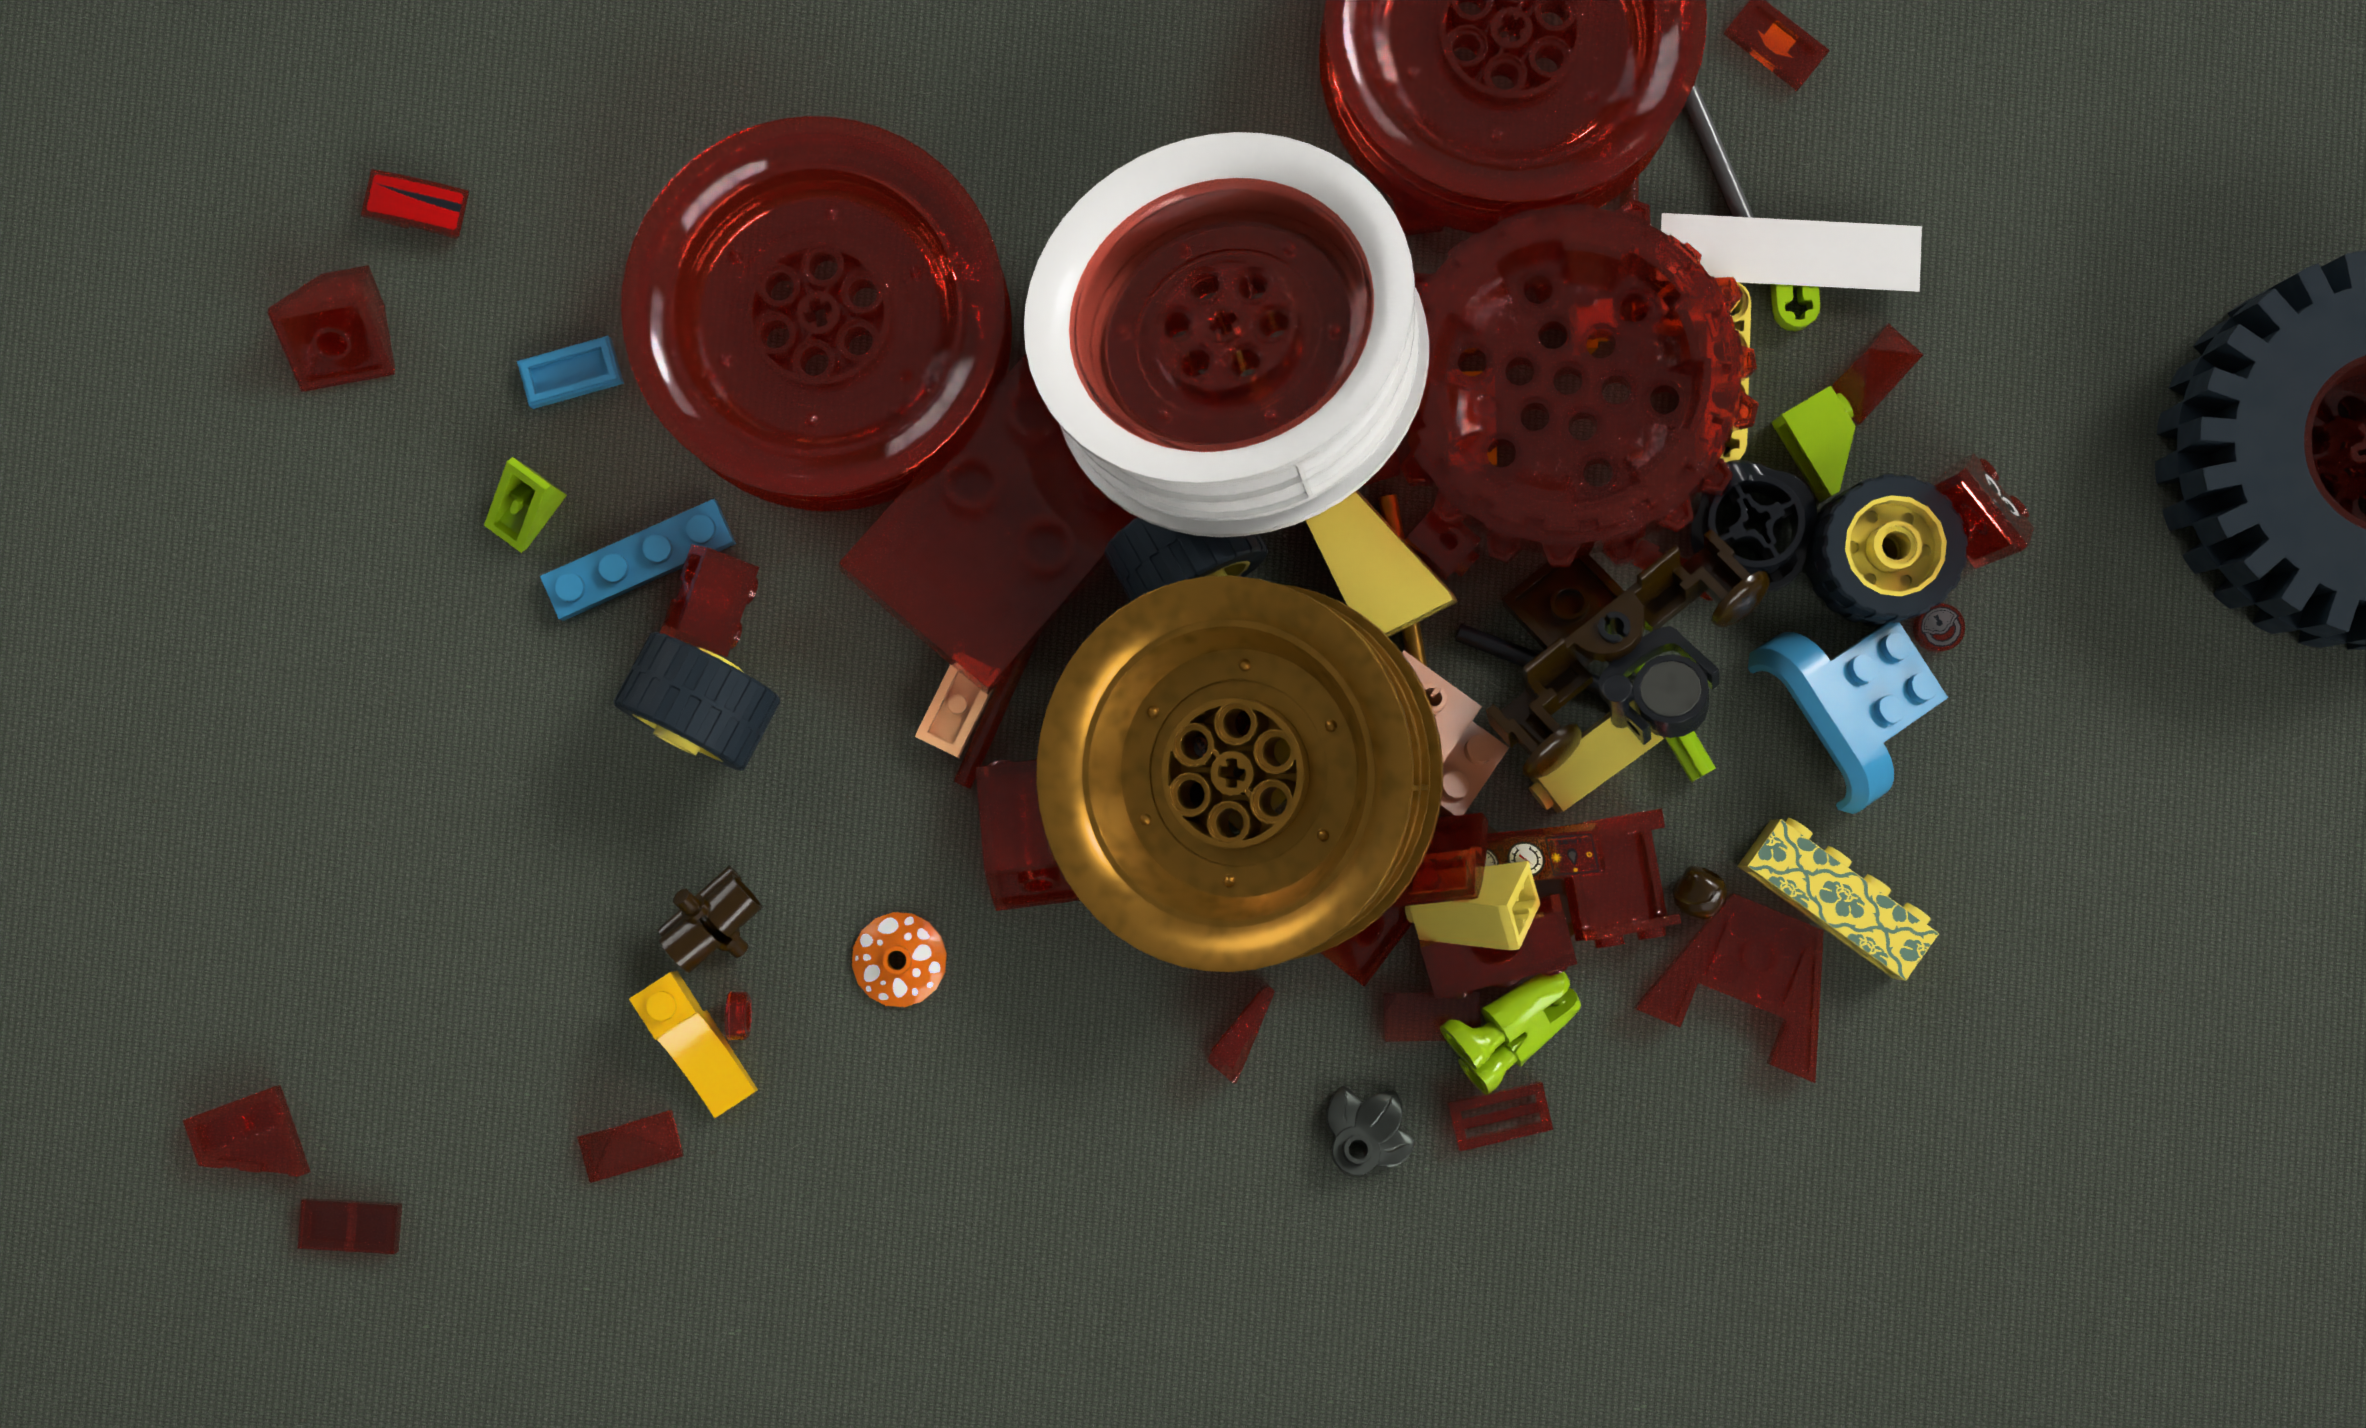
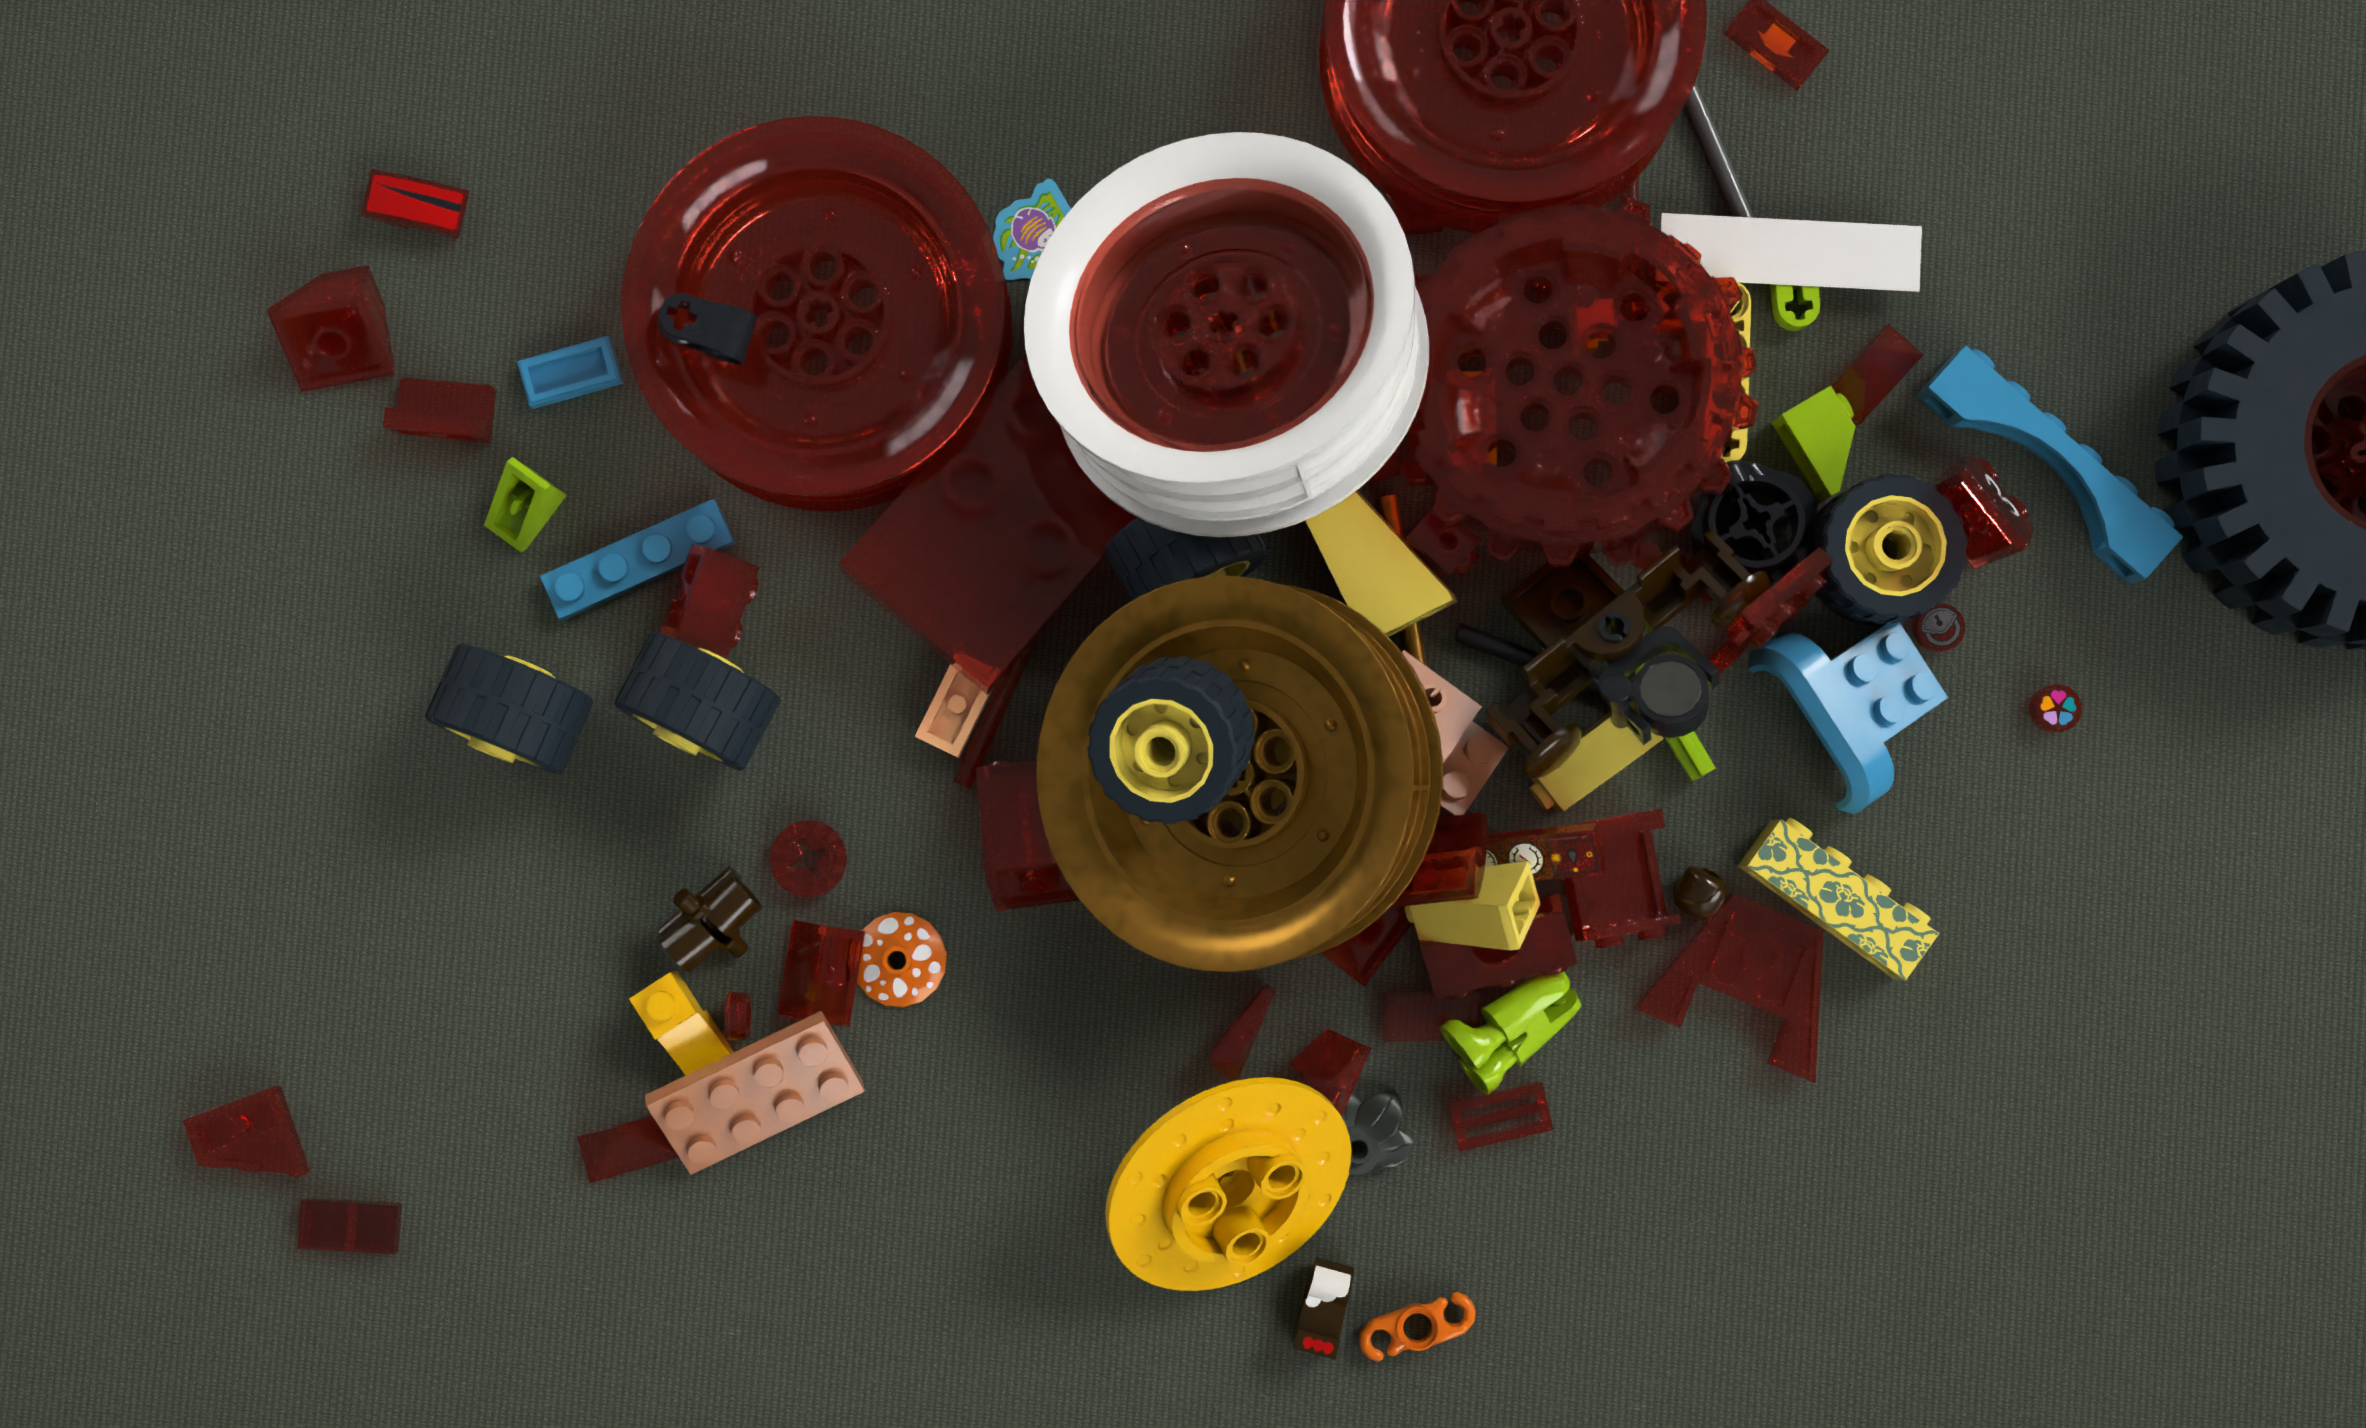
none -> clear red panel [383,378,497,443]
none -> black wheel [425,643,594,775]
none -> nougat plate [645,1011,865,1175]
none -> black piece [657,293,757,365]
none -> clear red gear [770,821,848,897]
none -> clear red panel [778,920,865,1026]
none -> sticker [993,178,1071,280]
none -> black wheel [1087,656,1255,824]
none -> yellow piece [1105,1077,1351,1291]
none -> clear red slope [1290,1029,1371,1117]
none -> dark brown leg [1291,1257,1354,1360]
none -> orange piece [1358,1292,1476,1362]
none -> clear red wing [1708,547,1834,688]
none -> dark azure arch [1915,345,2183,584]
none -> clear red tile [2029,684,2082,733]

